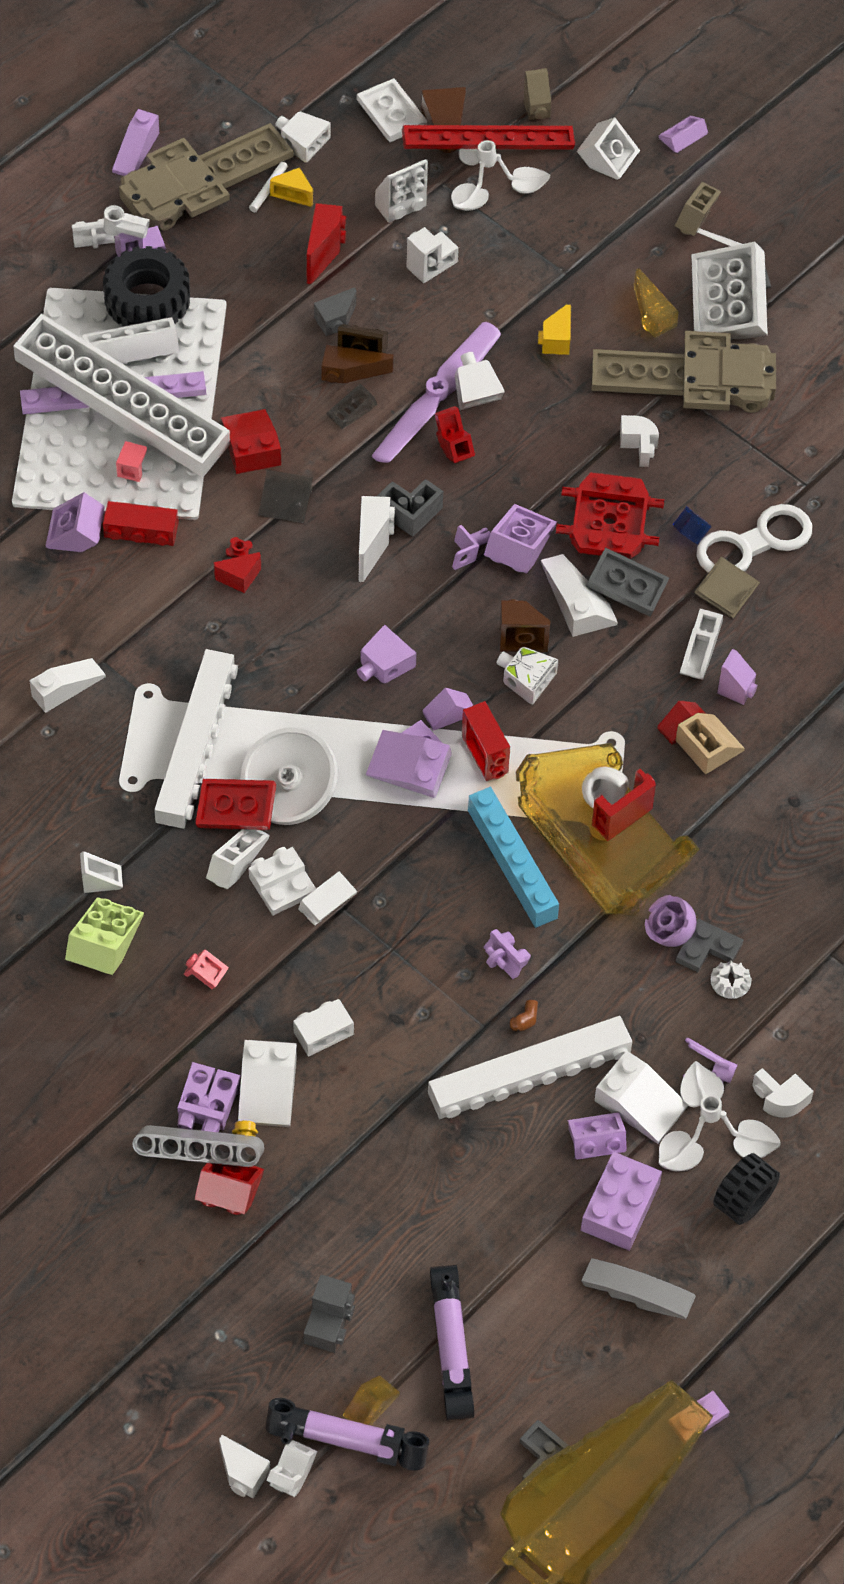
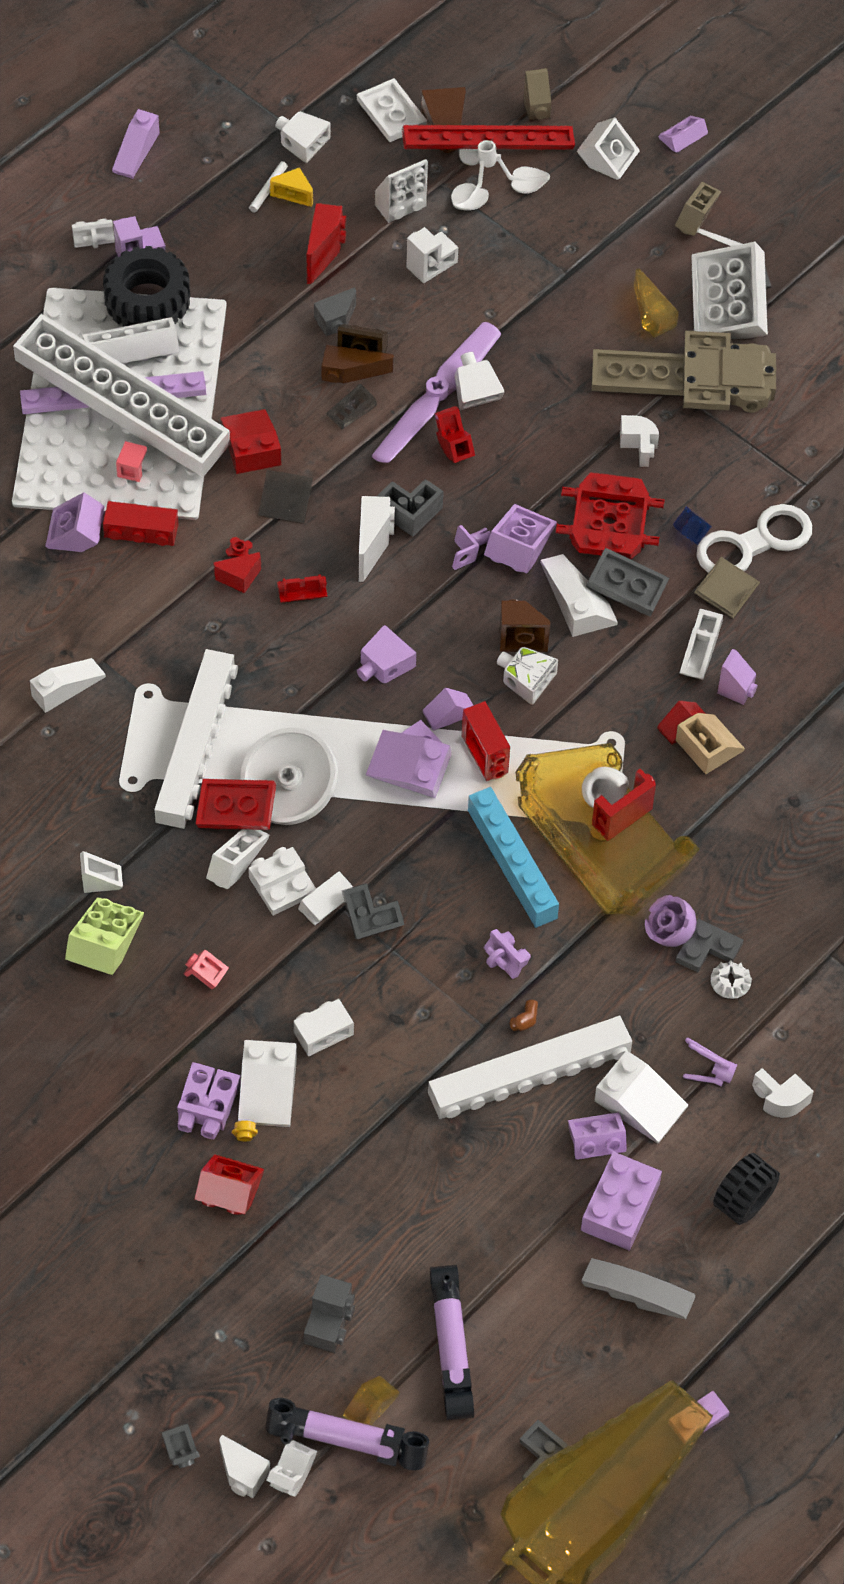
white piece [104,205,150,239] -> none
dark tan piece [119,123,294,230] -> none
light grey beam [132,1125,264,1167] -> none
yellow slope [538,305,571,355] -> none
white plant [659,1061,780,1171] -> none
none -> dark grey bracket [161,1423,200,1468]
none -> red hinge [277,574,328,603]
none -> dark grey plate [341,883,405,939]

